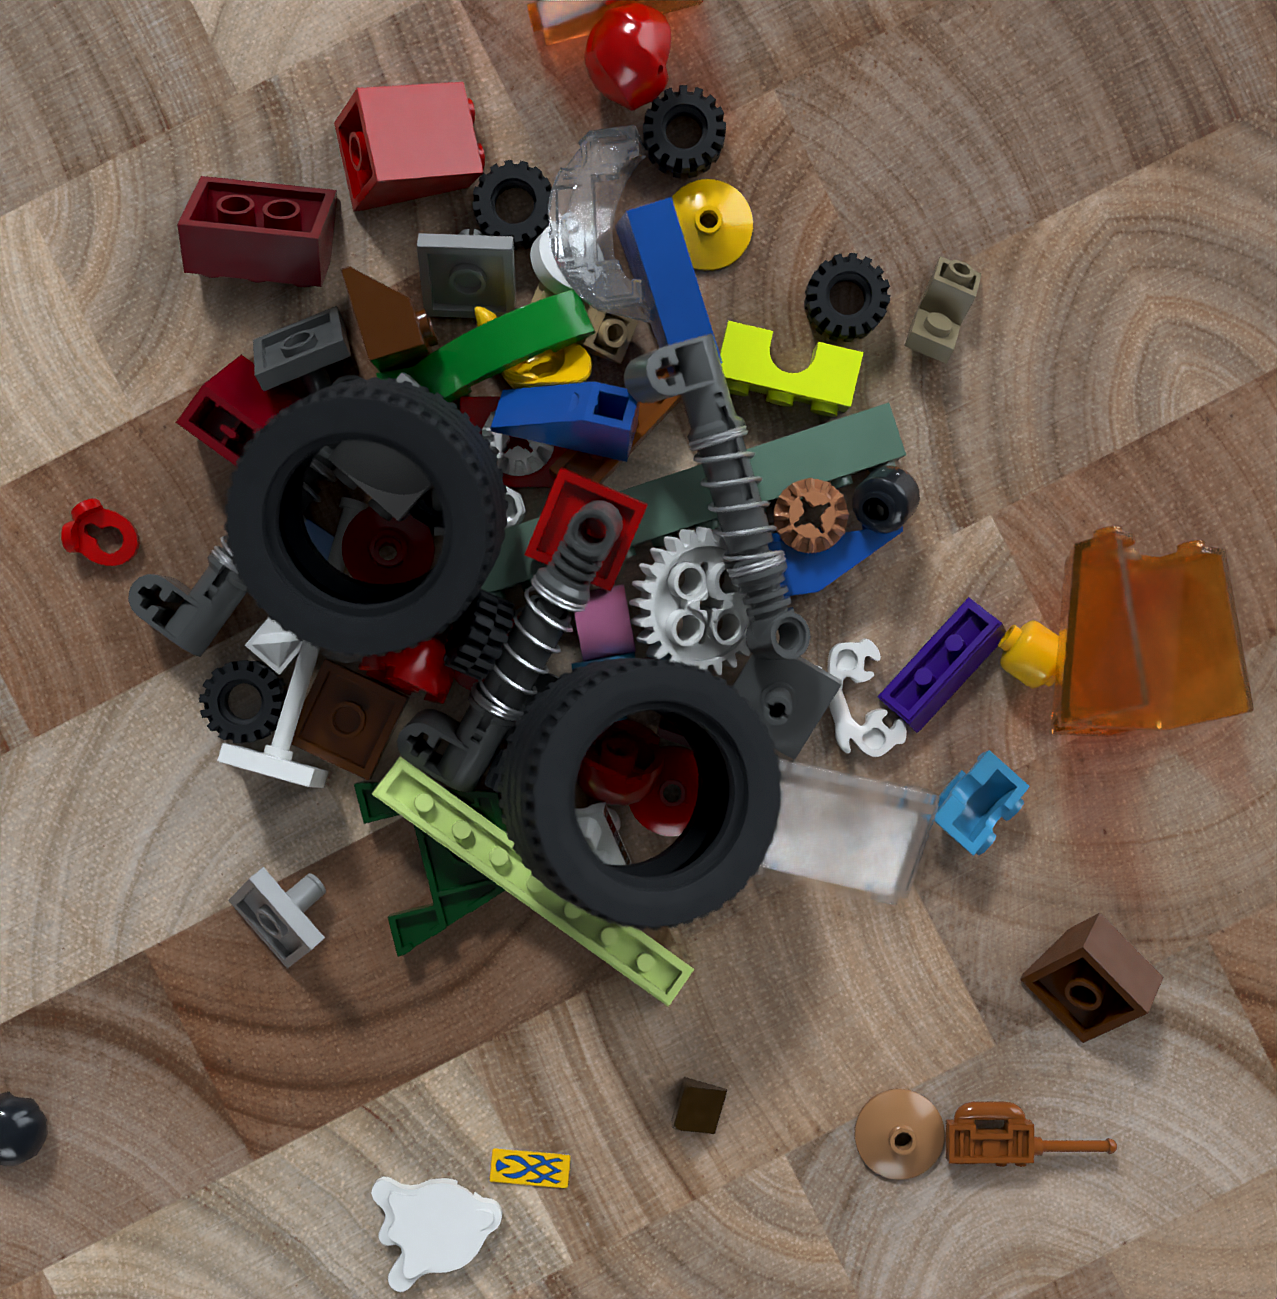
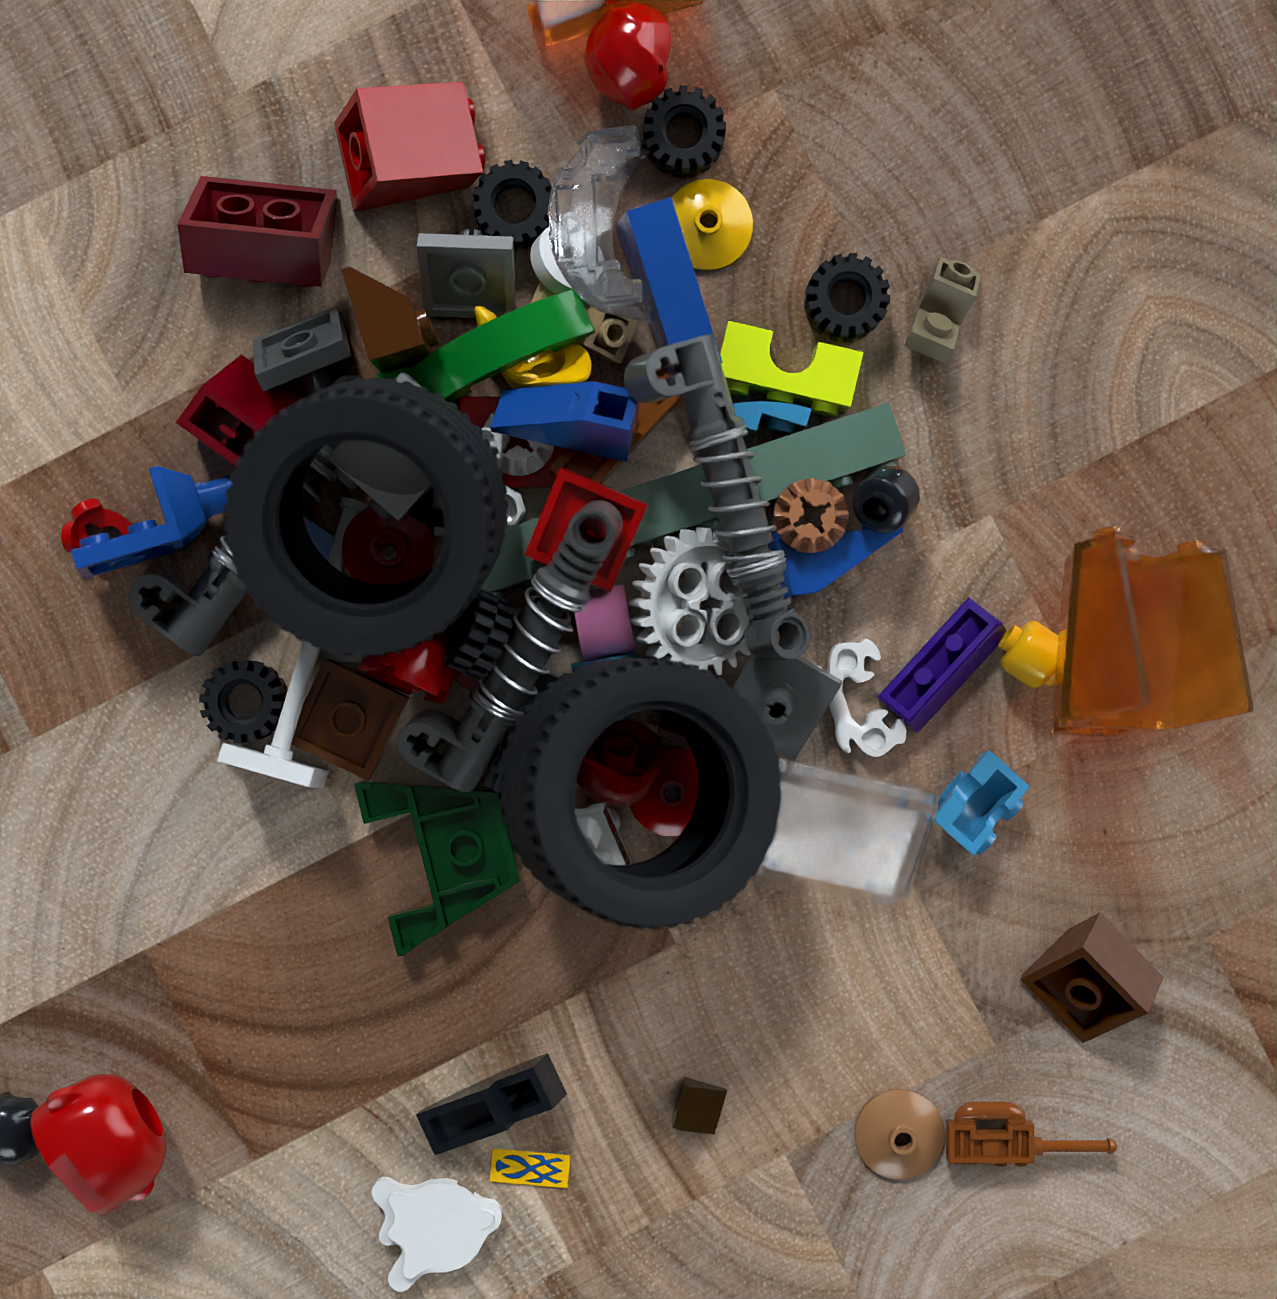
light grey tile [228,867,326,969] -> none
white tile [245,617,303,675] -> none
yellowish green tile [372,756,694,1007] -> none
none -> red piece [30,1074,167,1215]
none -> blue plate [71,466,232,579]
none -> black slope [416,1053,567,1155]
none -> dark azure slope [733,401,811,439]

